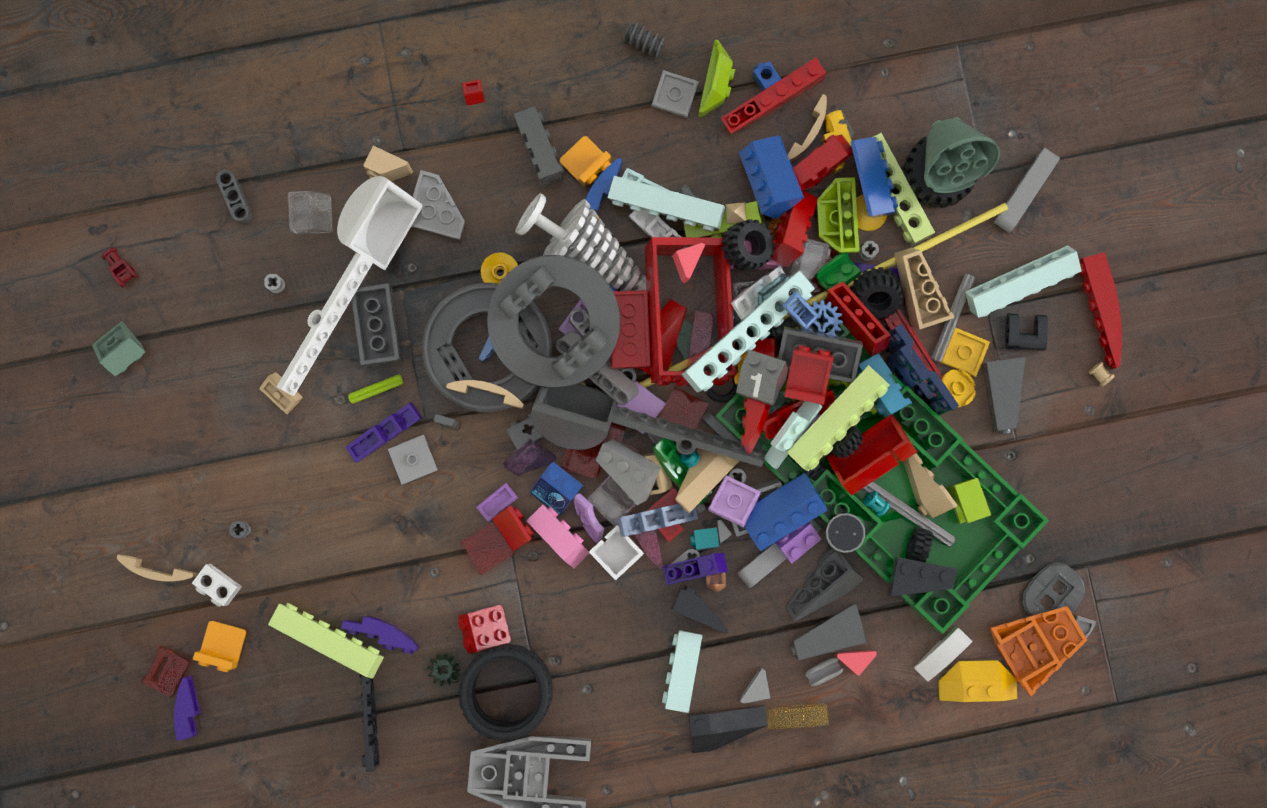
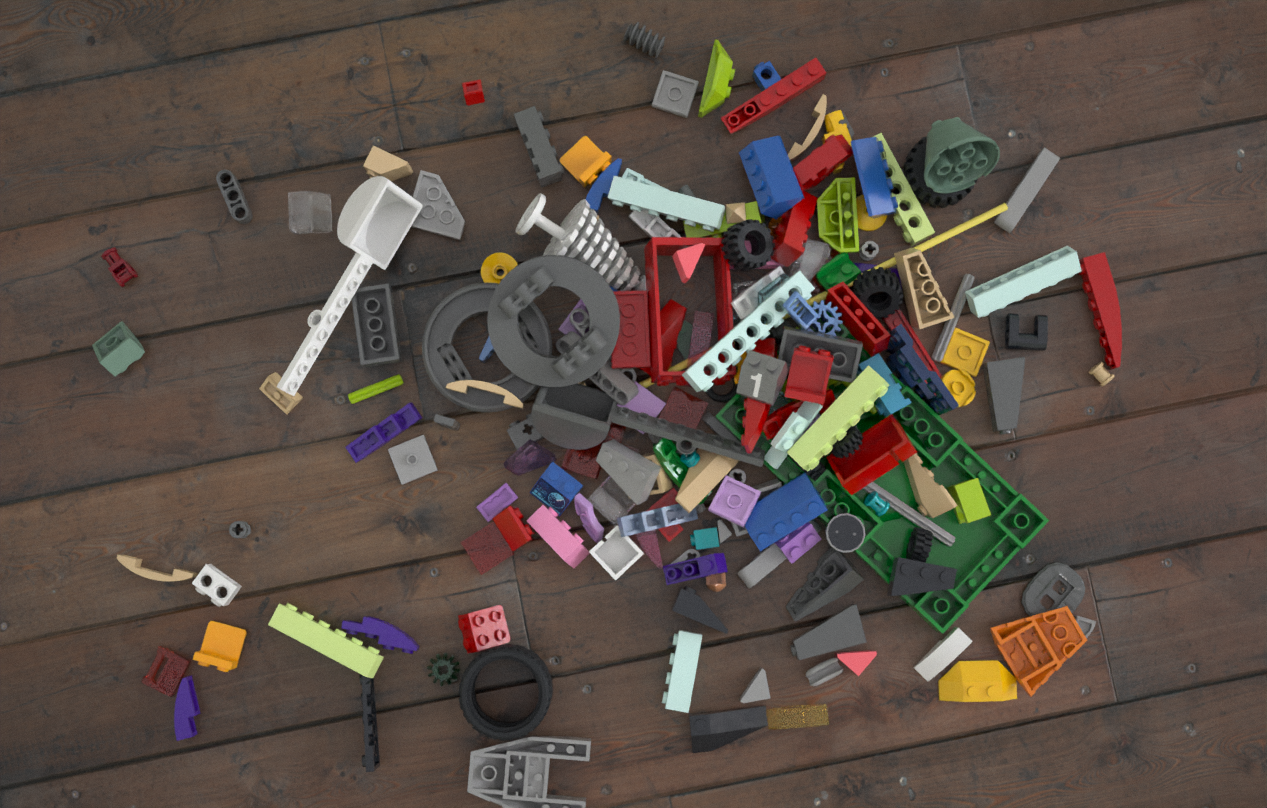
light grey bush [264,274,285,293] -> none

